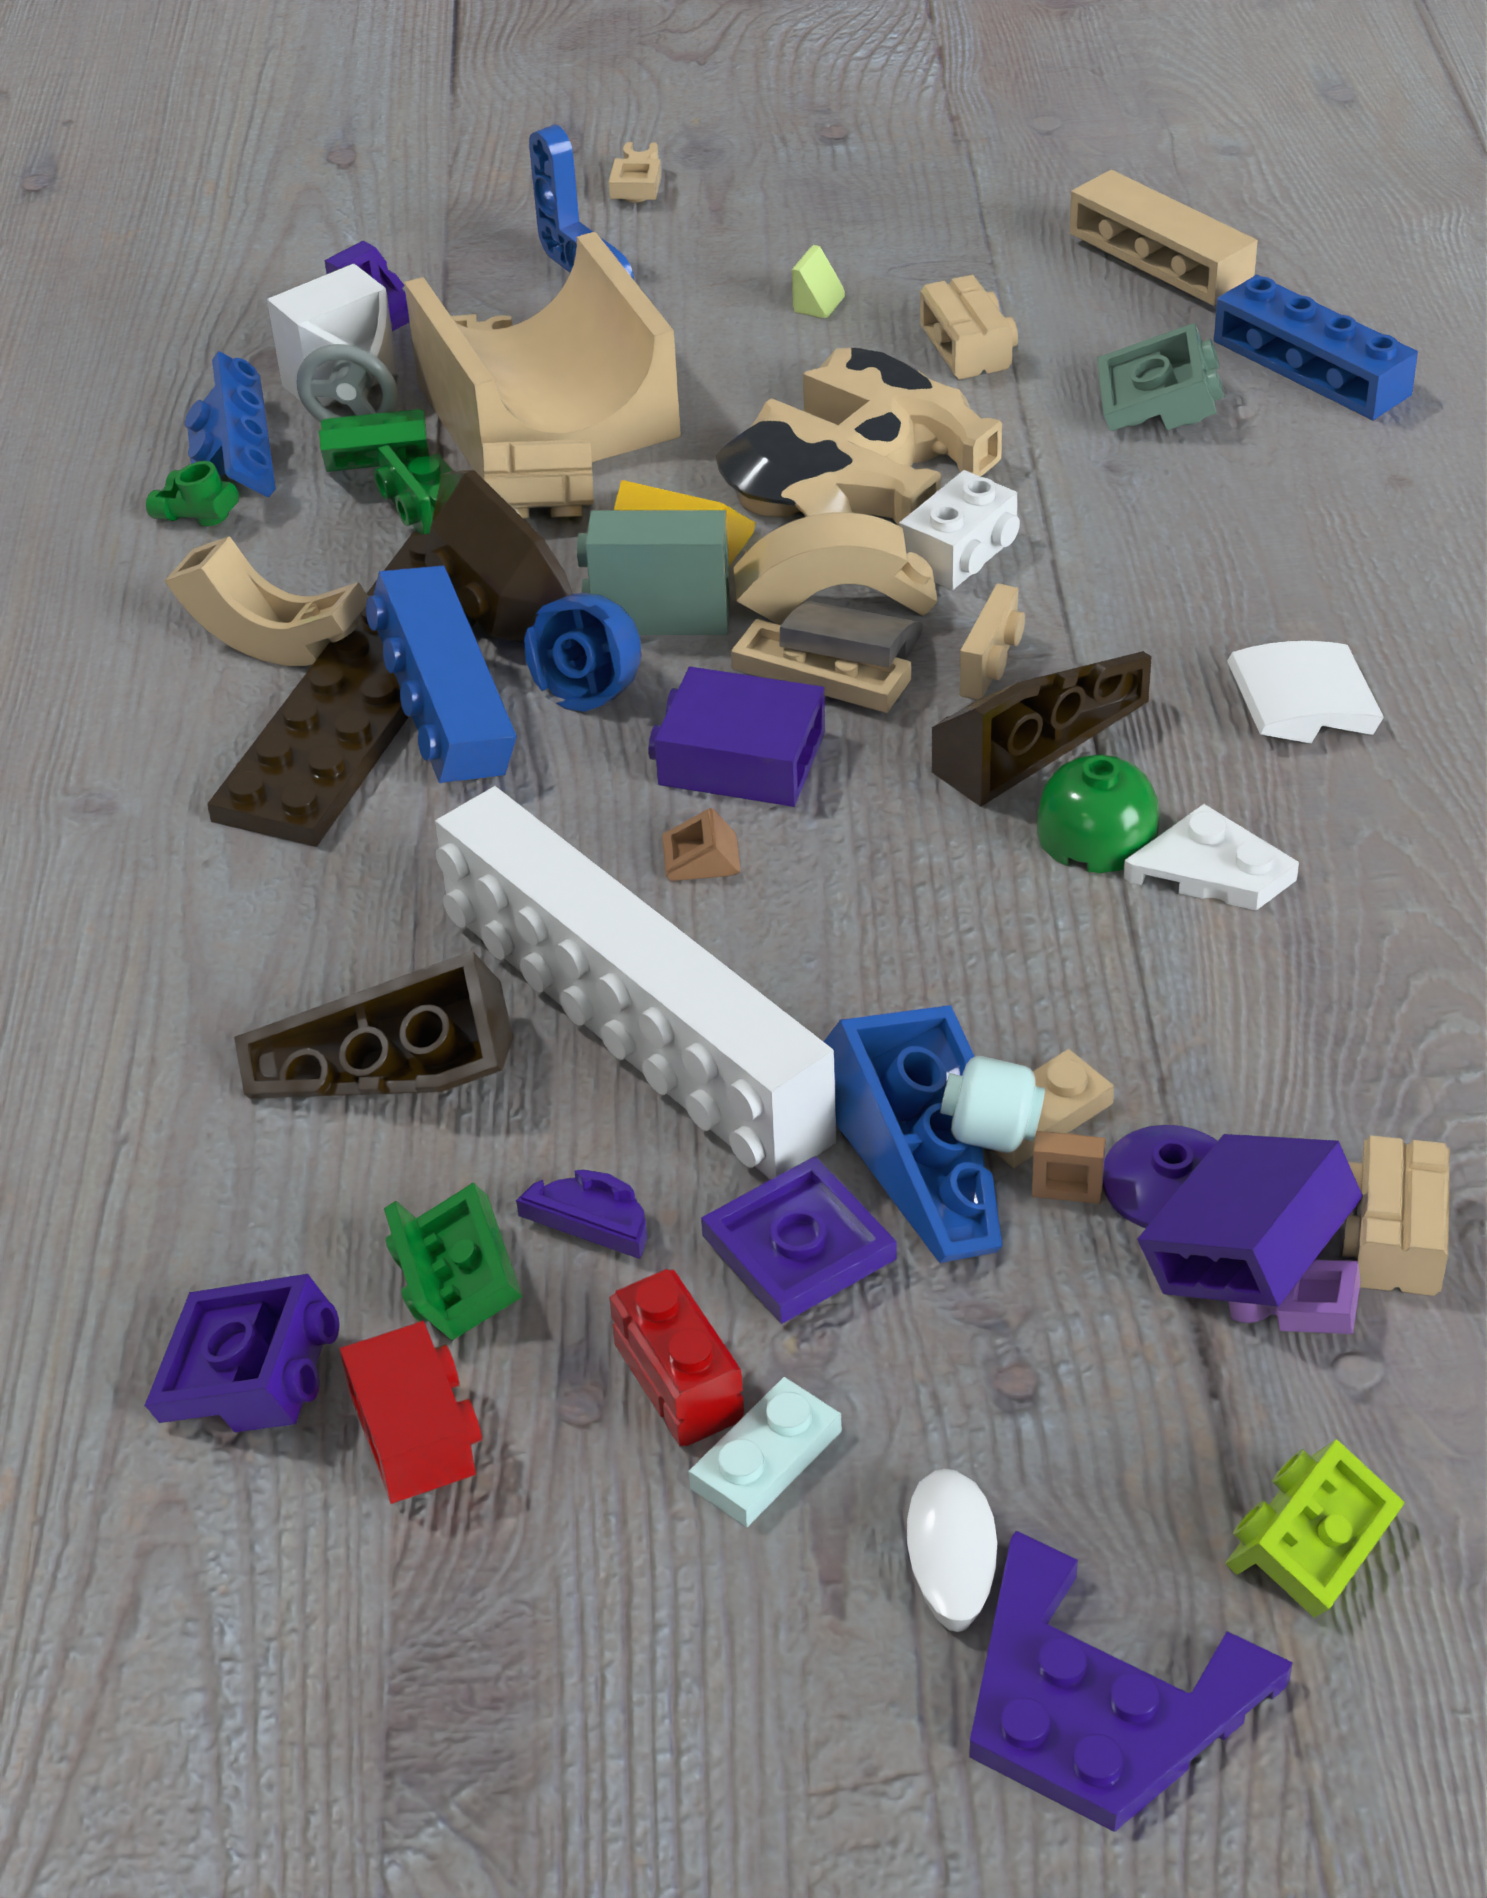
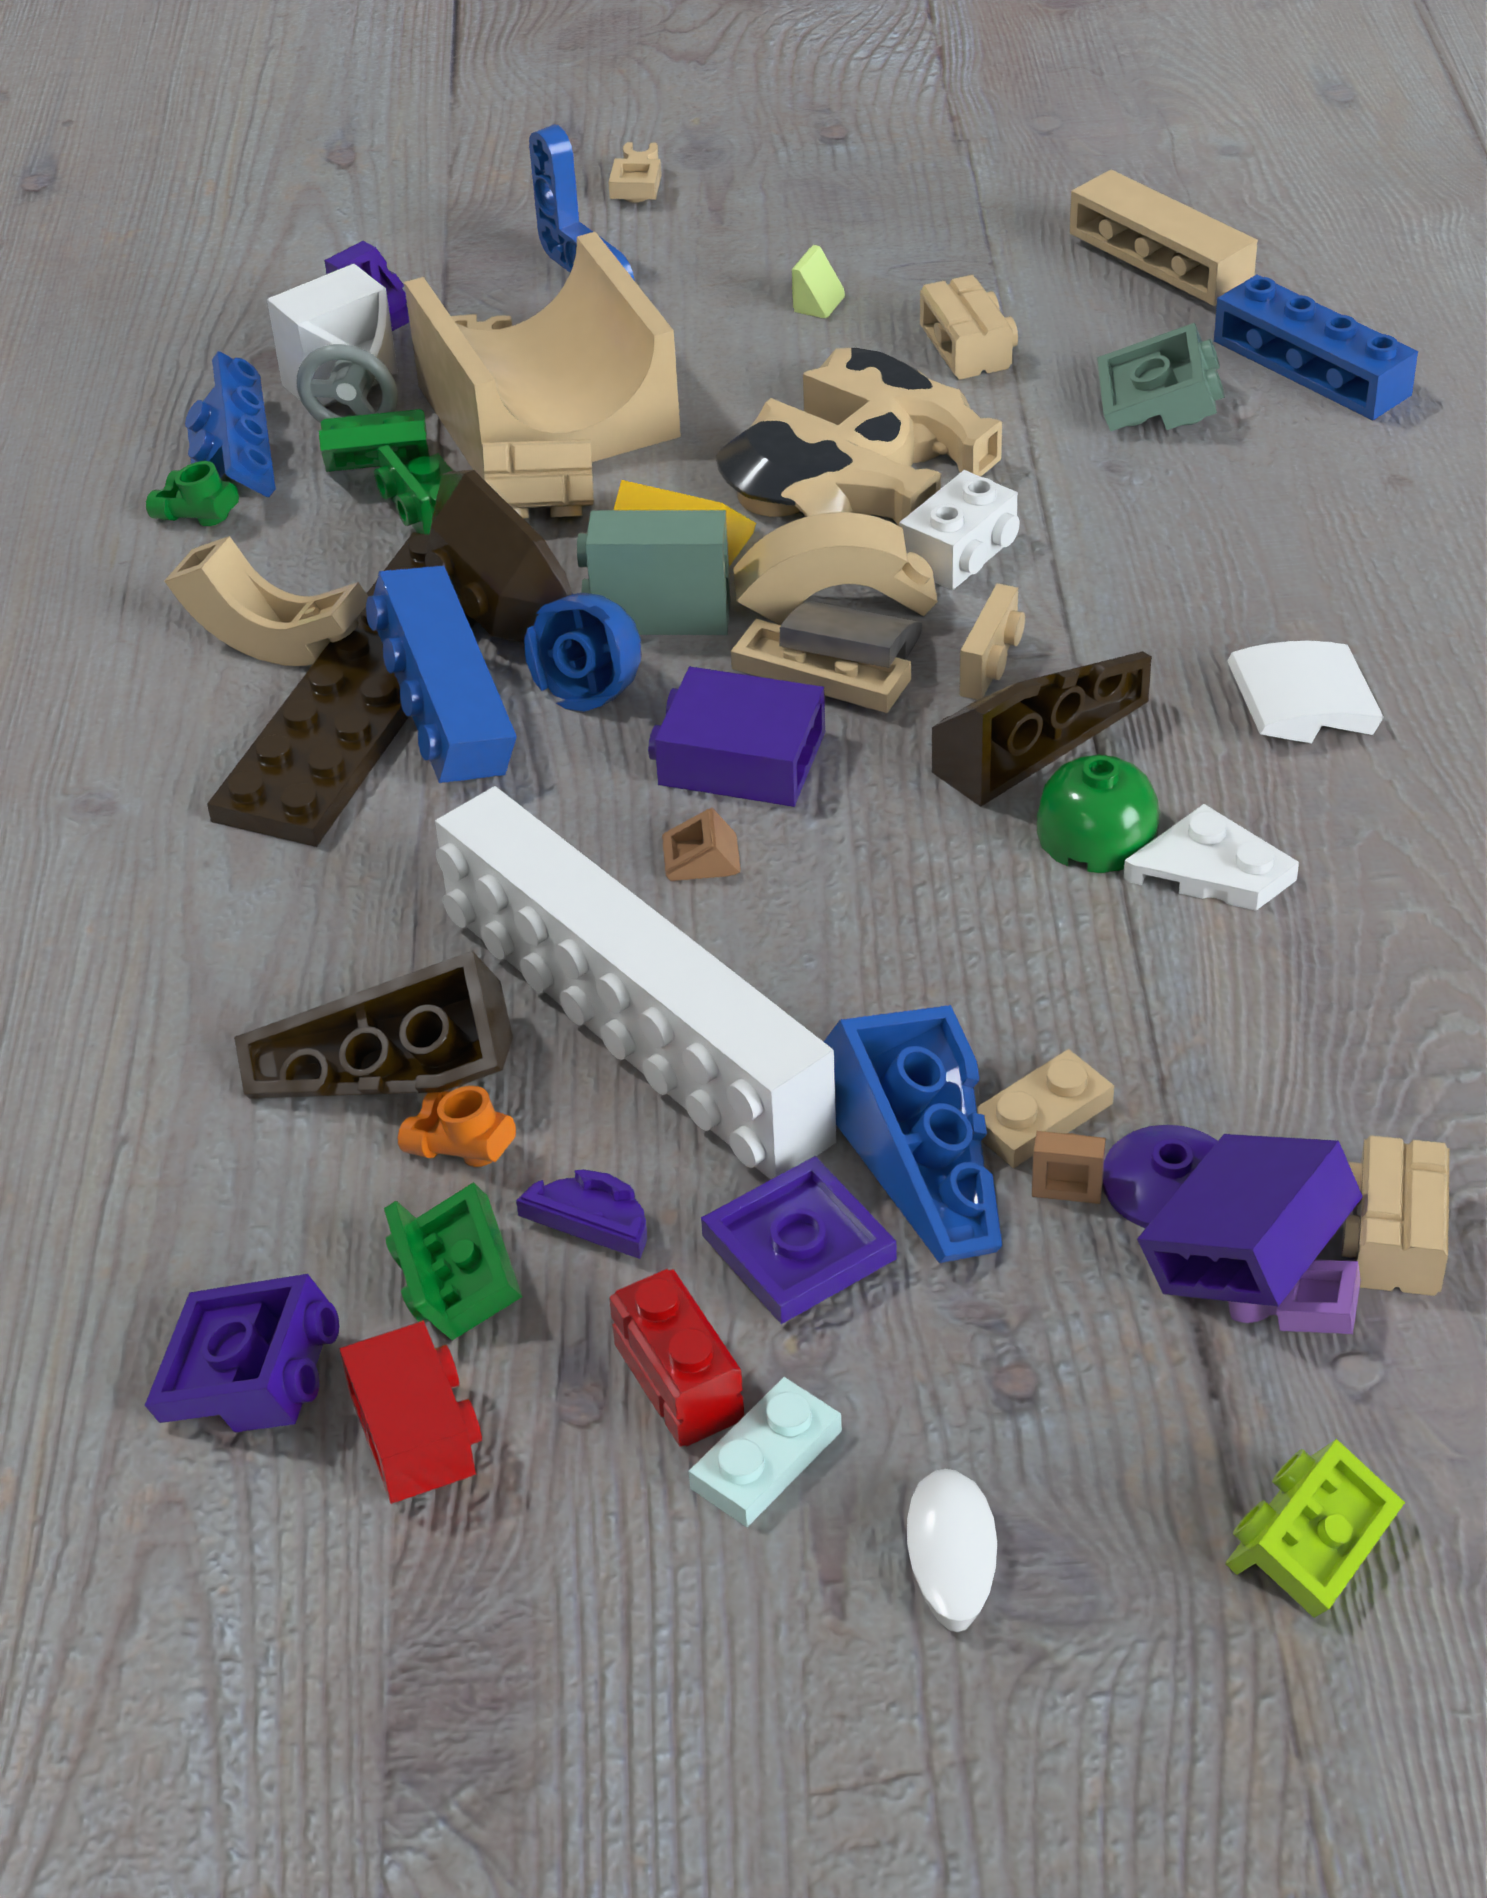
light aqua head [940,1056,1045,1153] -> none
dark purple wing [969,1531,1293,1832] -> none
none -> orange plate [398,1086,516,1167]

